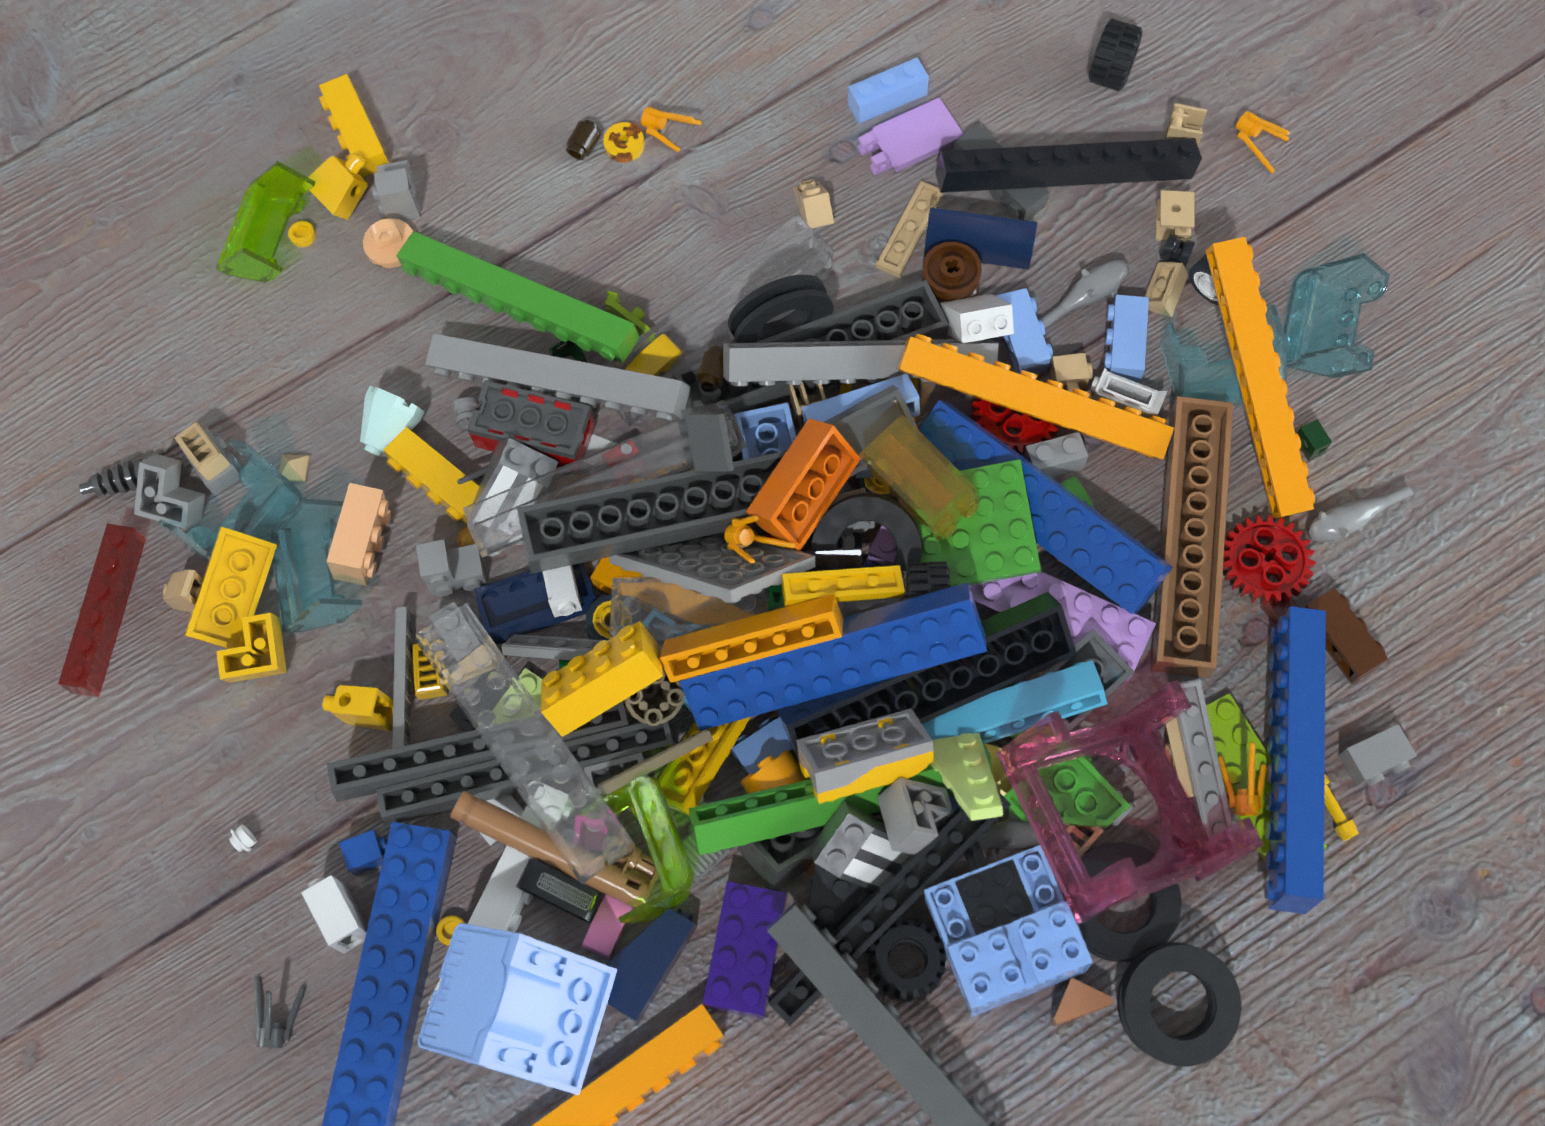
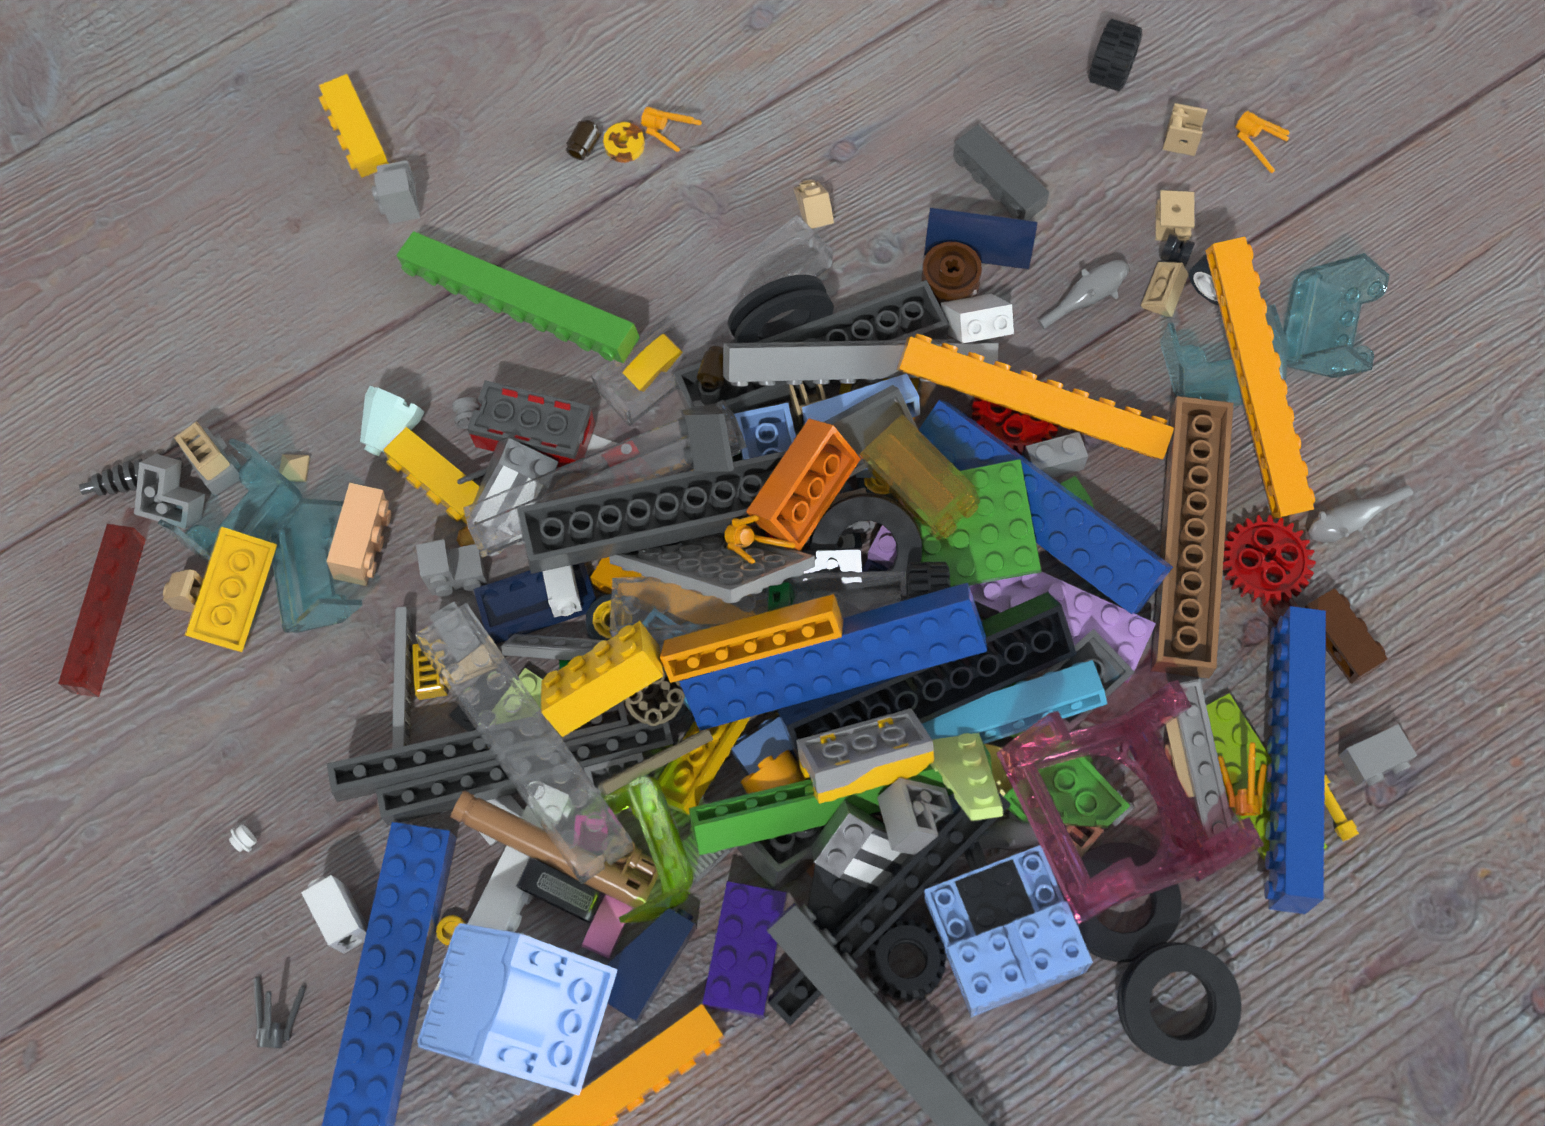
clear neon green windscreen [216,161,315,283] -> none
yellow brick [216,613,287,683] -> none
yellow tile [288,221,316,247] -> none
yellow torso [303,153,367,220] -> none
yellow torso [322,685,393,732] -> none
blue brick [339,830,387,875] -> none
light nougat tile [363,218,413,268] -> none
light grey brick [425,333,691,422] -> none
dark green piece [548,340,587,363] -> none
lime piece [604,291,655,341] -> none
yellow plate [781,565,905,606] -> none
light blue brick [848,58,929,124] -> none
lavender tile [857,98,964,175] -> none
tan tile [876,181,944,278] -> none
black brick [935,138,1202,193] -> none
light blue brick [996,288,1053,374] -> none
tan brick [1049,353,1093,399] -> none
nougat slope [1051,978,1115,1027] -> none
white window [1090,368,1167,419] -> none
light blue brick [1103,294,1149,382] -> none
dark green piece [1297,419,1332,461] -> none

